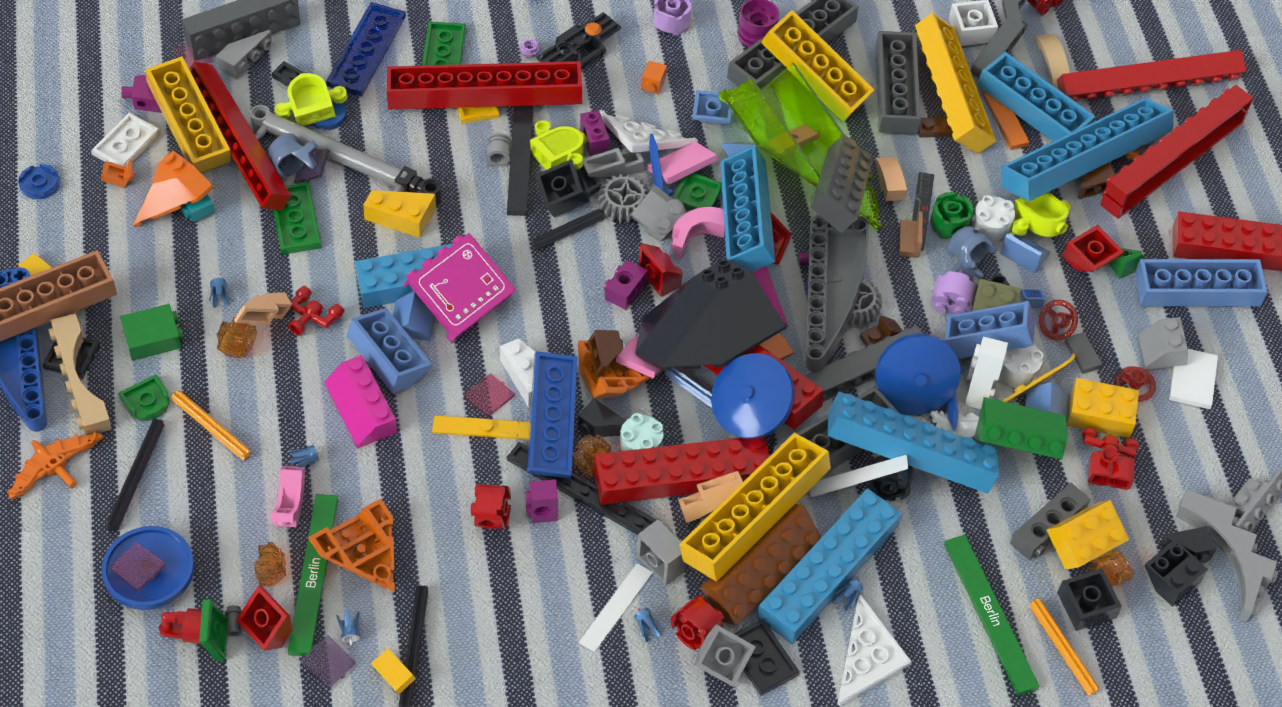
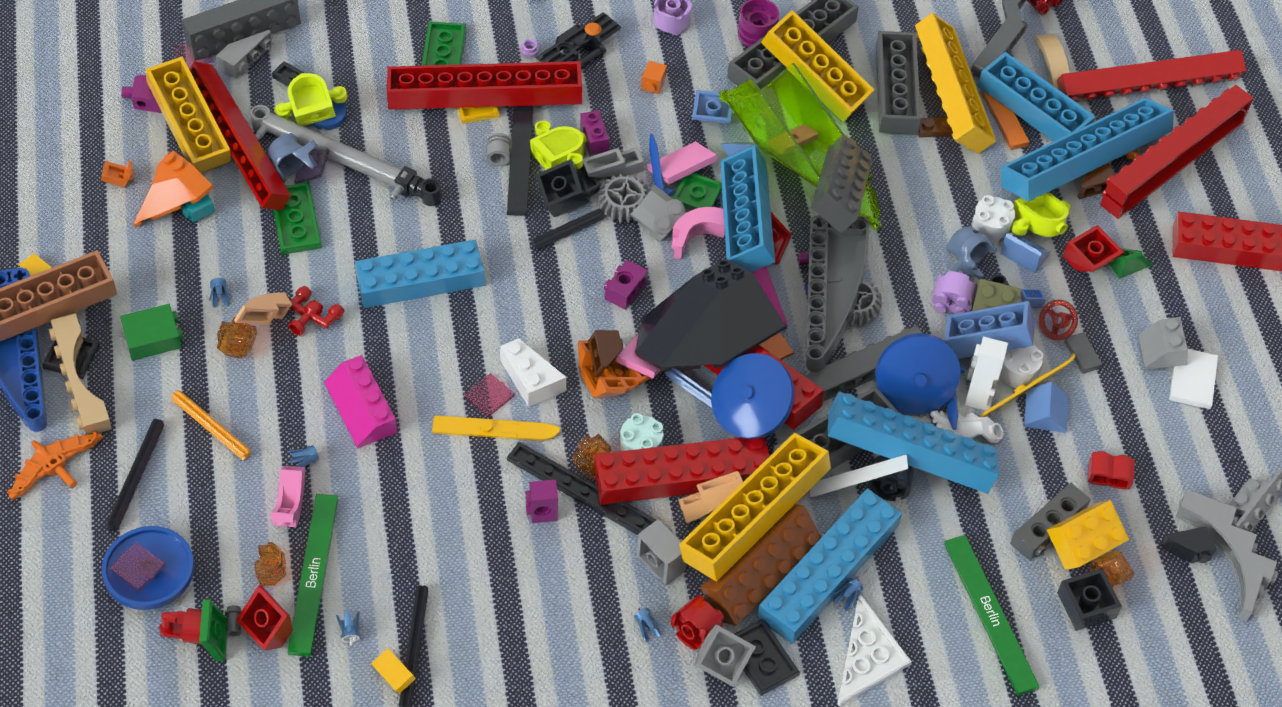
blue tile [18,164,60,199] -> none
white tile [91,113,161,166] -> none
green tile [118,374,169,421] -> none
clear purple piece [300,635,356,689] -> none
orange wedge [308,499,395,592] -> none
clear blue plate [326,2,406,97] -> none
medium blue slope [347,308,432,393] -> none
yellow wedge [363,190,436,238] -> none
medium blue slope [393,291,435,341] -> none
dark pink panel [403,233,516,343] -> none
red brick [471,484,511,529] -> none
blue plate [527,351,577,478] -> none
black slope [578,399,627,438] -> none
white sticker [579,563,653,652] -> none
white tile [599,110,698,153] -> none
red slope [638,243,683,297] -> none
reddish brown slope [860,316,902,347] -> none
light nougat slope [875,157,907,201] -> none
medium nougat panel [899,211,923,258] -> none
black sticker [912,172,934,251] -> none
green brick [930,192,973,239] -> none
white brick [949,0,998,46] -> none
green slope [974,397,1067,459] -> none
light orange axle [1030,599,1099,696] -> none
yellow brick [1067,378,1139,438] -> none
red piece [1082,427,1139,463] -> none
clear red piece [1115,366,1156,402] -> none
medium blue brick [1135,259,1267,306] -> none
black slope [1145,539,1208,607] -> none

